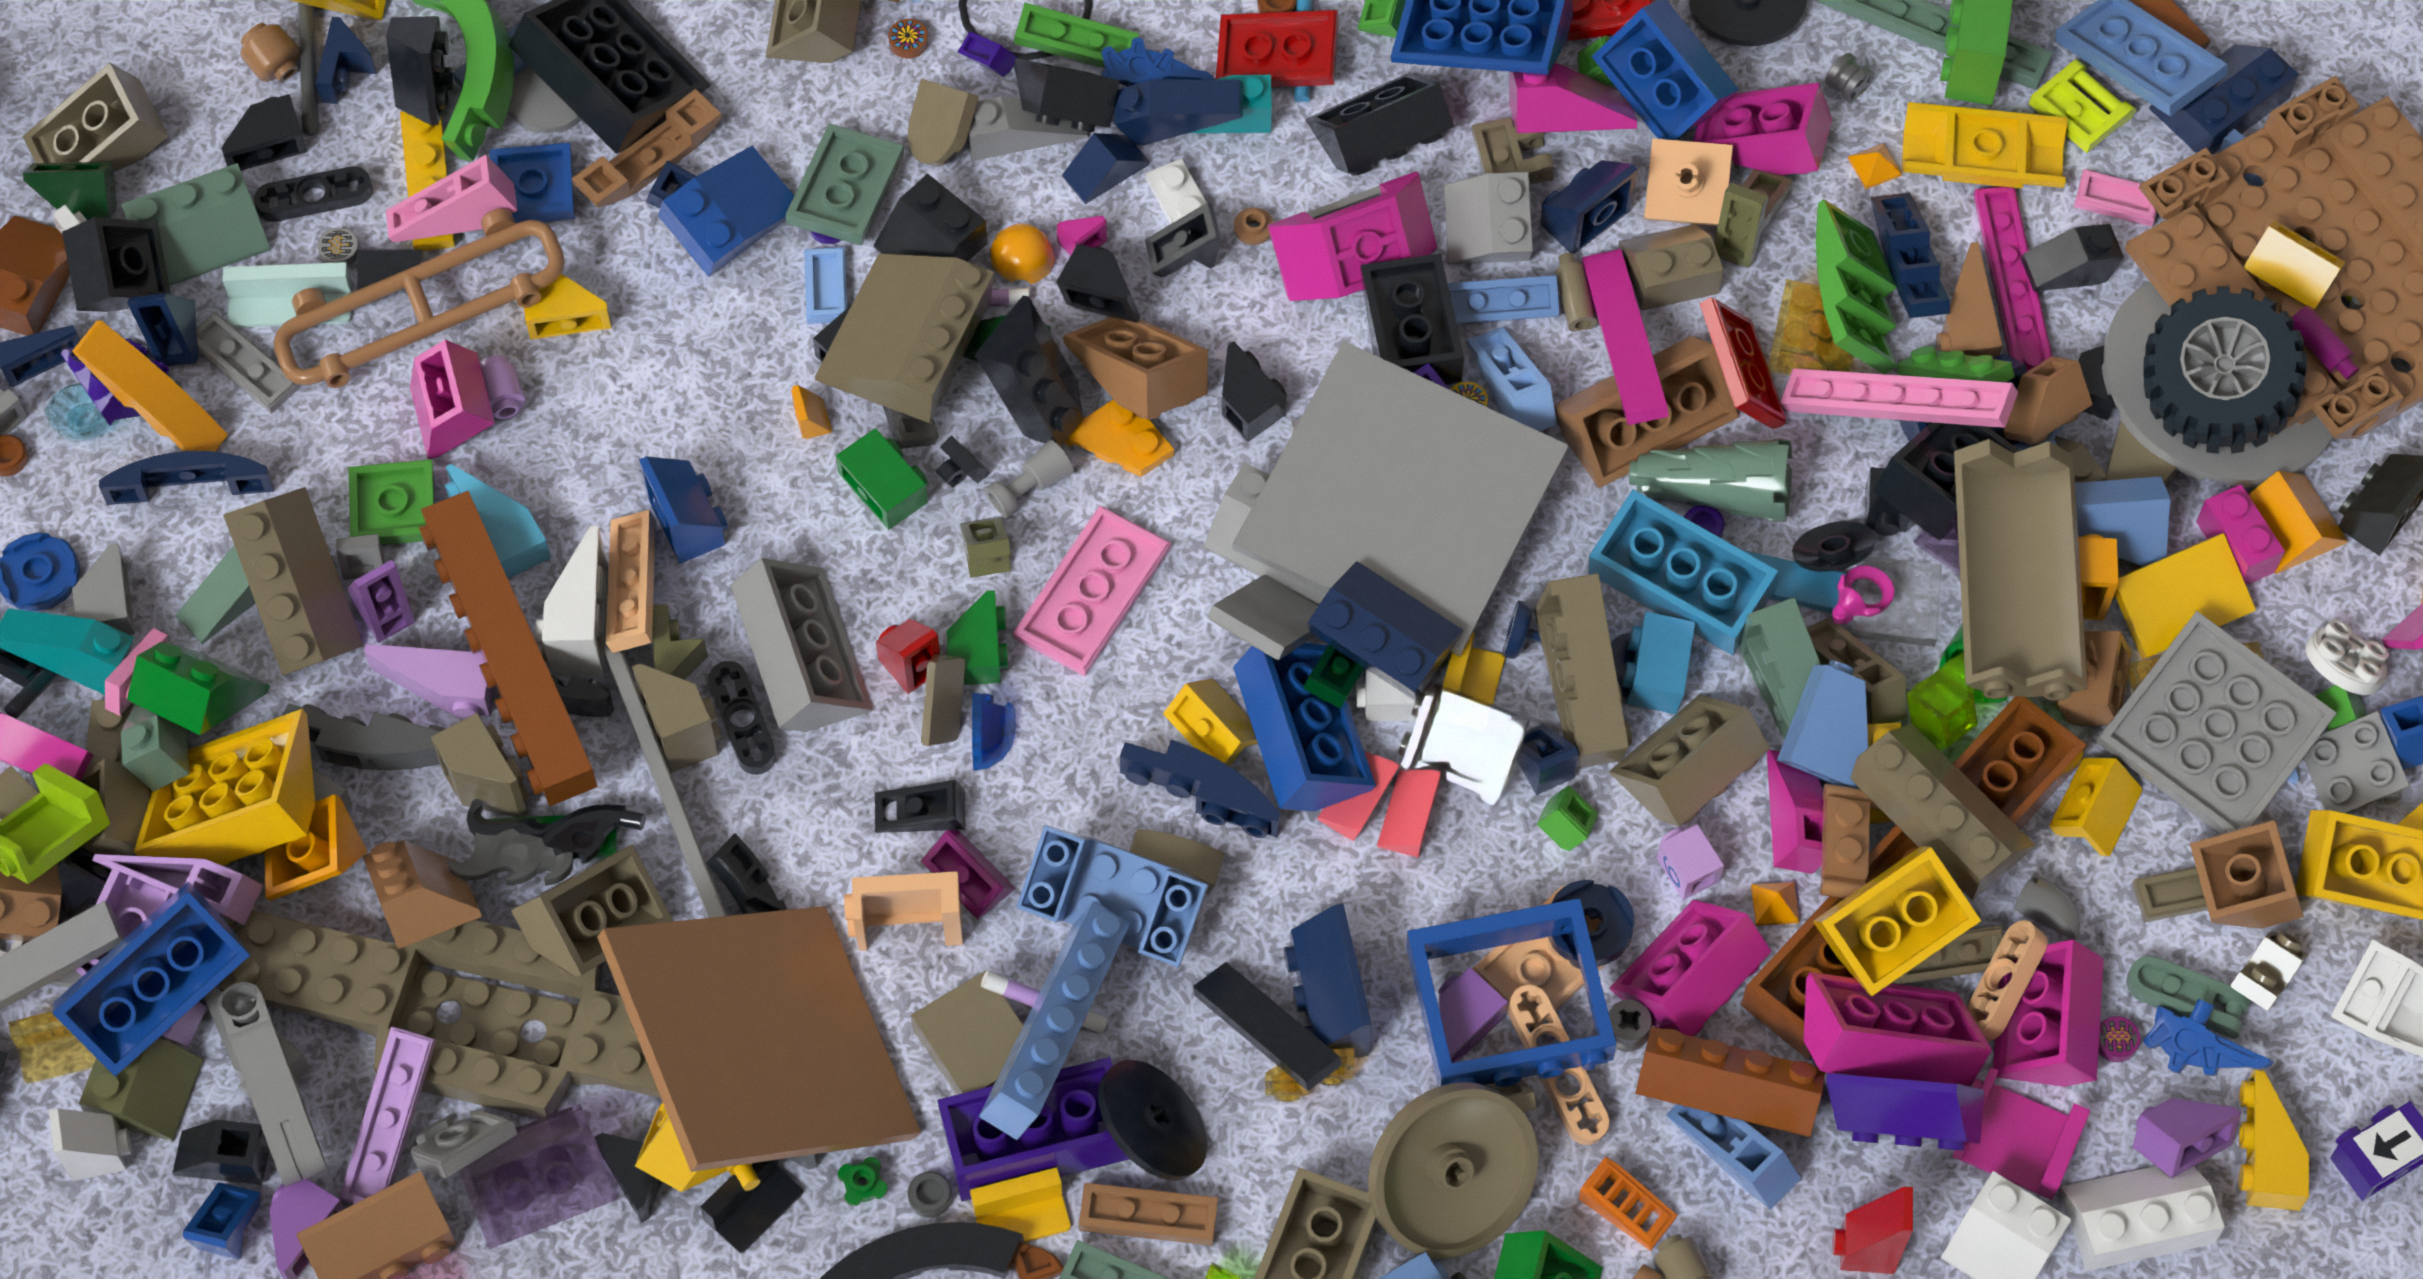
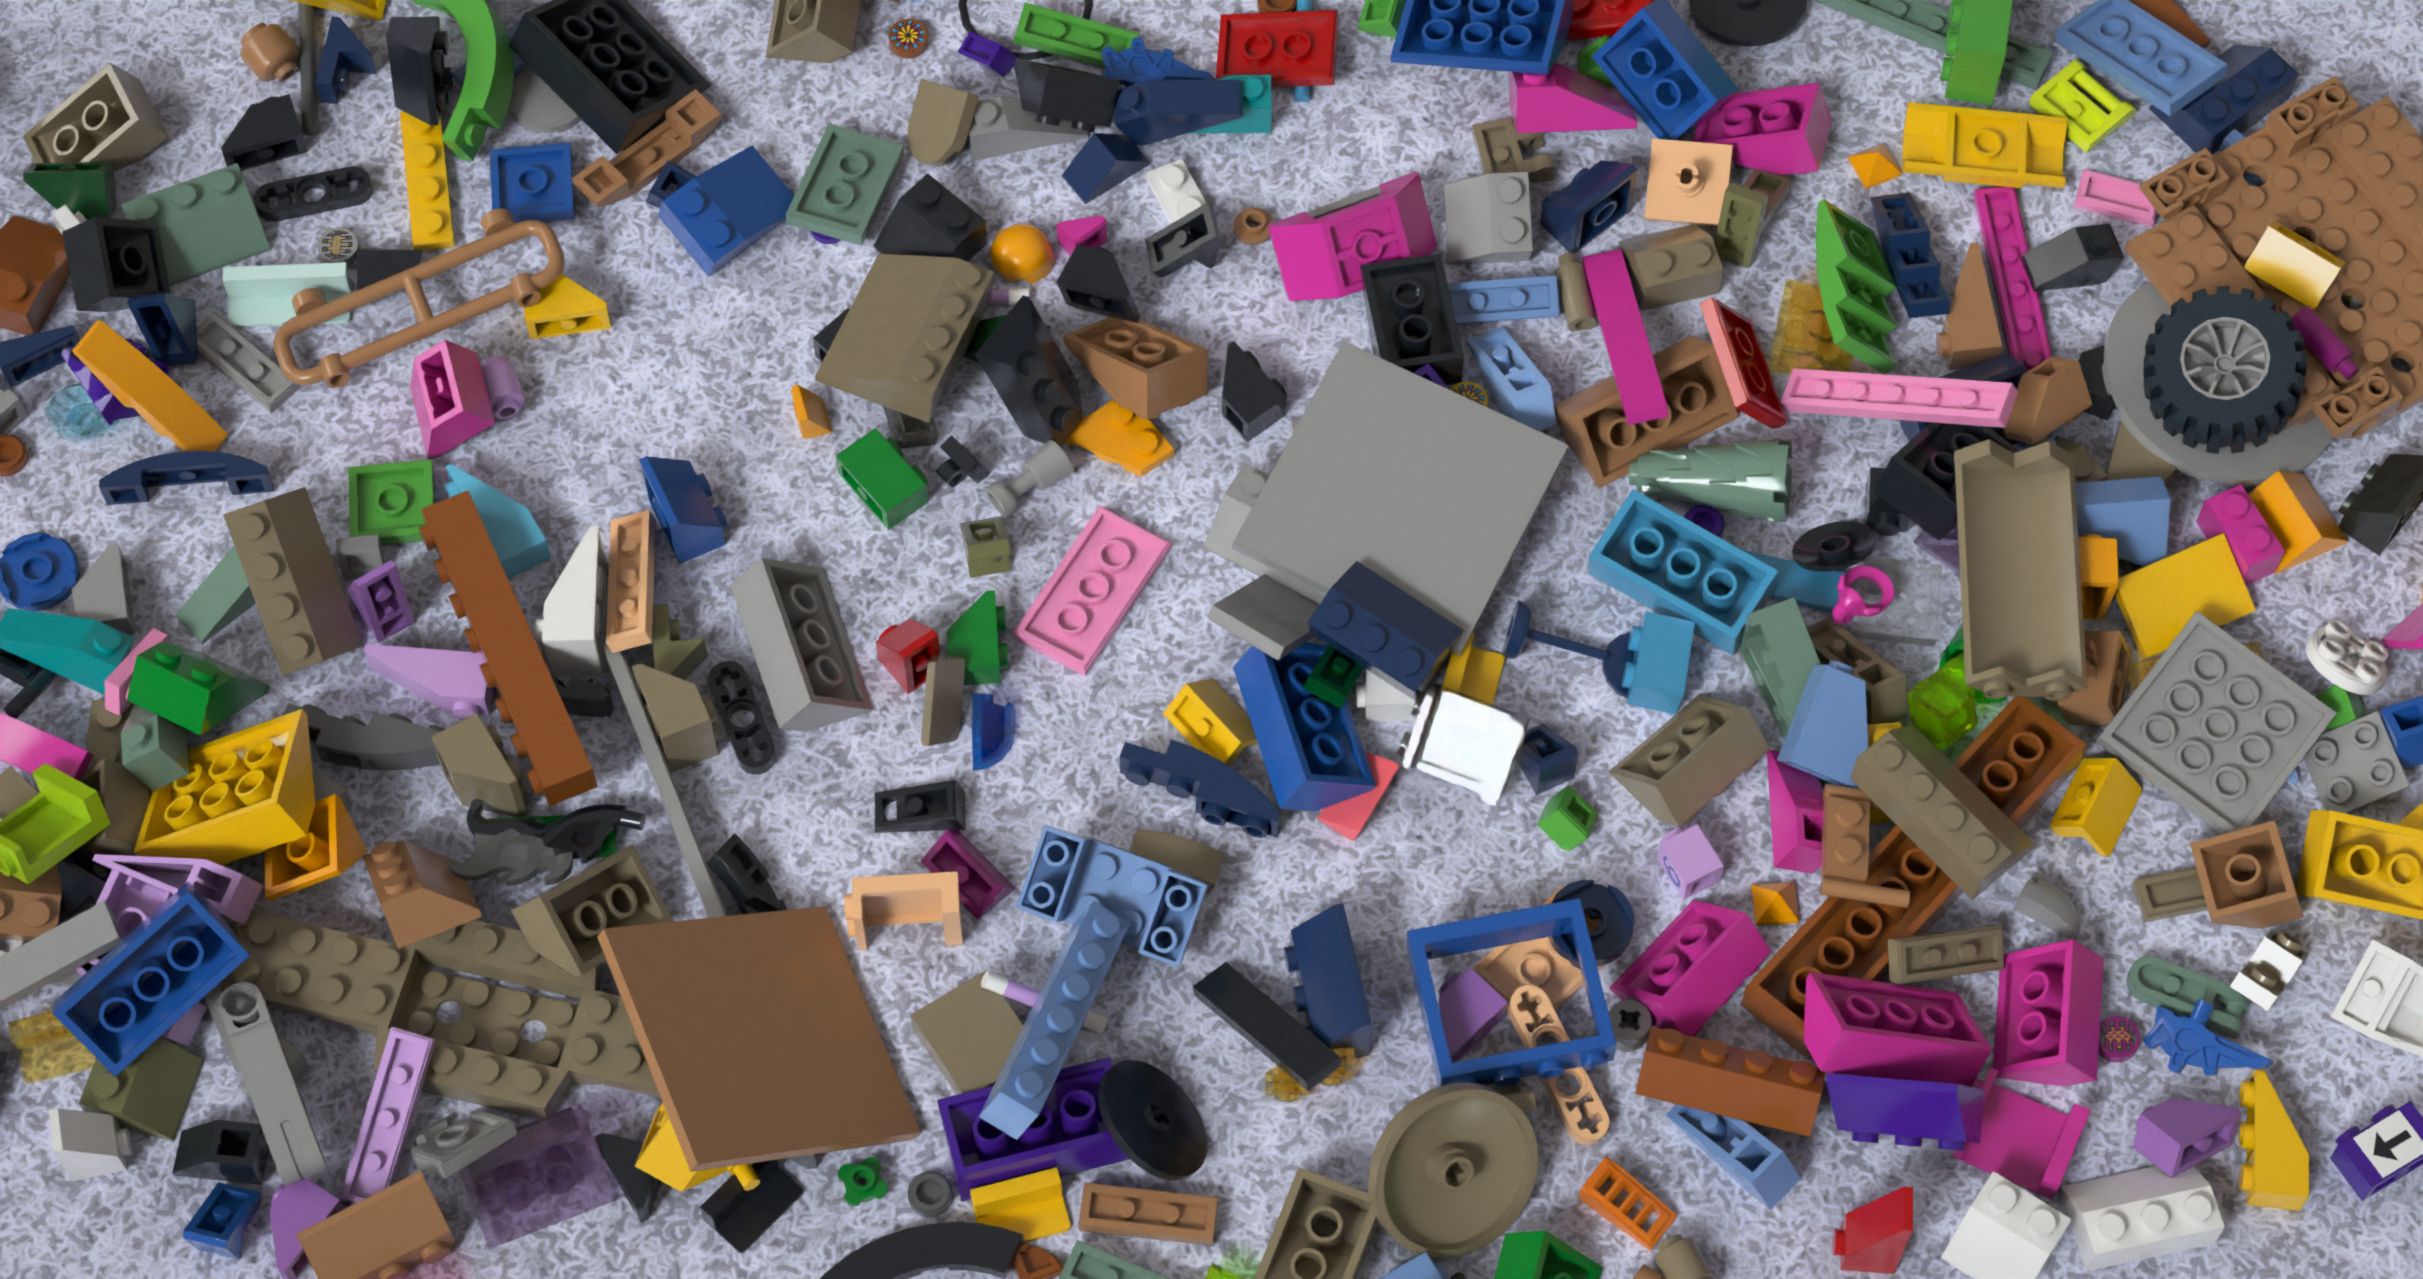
bright pink slope [386,155,518,242] -> none
light blue tile [804,247,847,324] -> none
black slope [1306,72,1454,176] -> none
coral slope [1377,770,1441,858] -> none
dark tan wedge [1534,573,1632,768] -> none
yellow slope [1813,846,1981,996] -> none
flat silver wheel [1824,53,1875,103] -> none
bright green plate [1897,346,2014,382] -> none
light nougat beam [1967,920,2048,1042] -> none

